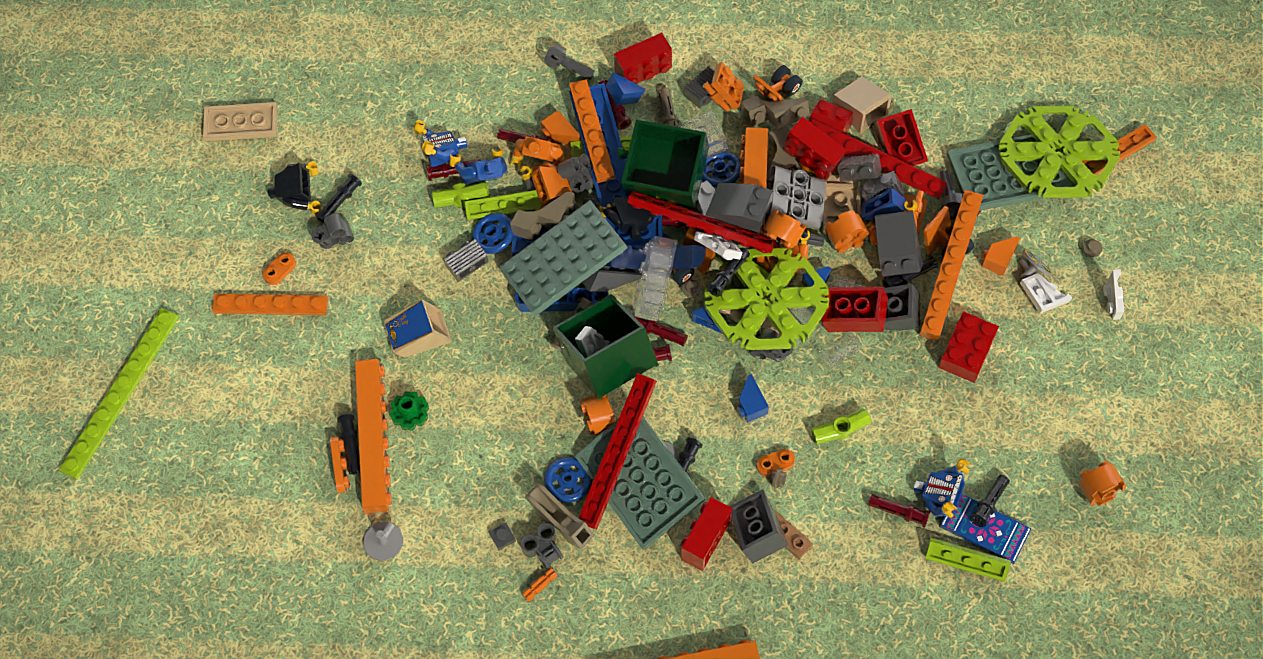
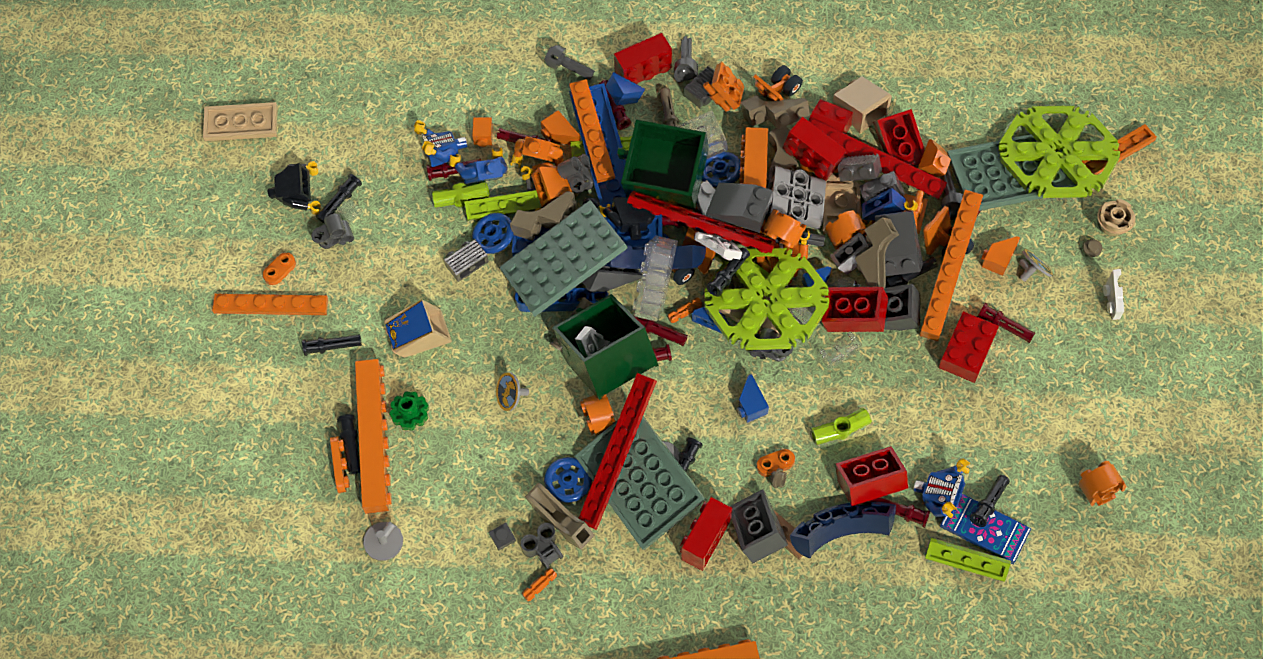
lime plate [59,308,179,480] -> none
dark tan plate [682,279,701,298] -> none
white wing [1020,273,1072,314] -> none
none -> black pin [302,334,362,356]
none -> clear tile [336,199,363,225]
none -> orange brick [472,117,493,147]
none -> shield [496,373,529,411]
none -> orange axle [667,297,702,323]
none -> dark grey piece [674,36,698,83]
none -> dark blue brick [790,502,896,559]
none -> flat silver brick [830,233,873,275]
none -> red brick [835,446,908,506]
none -> dark tan arch [855,217,899,289]
none -> orange slope [918,139,951,177]
none -> dark red pin [977,302,1035,343]
none -> tan cone [1097,199,1135,236]

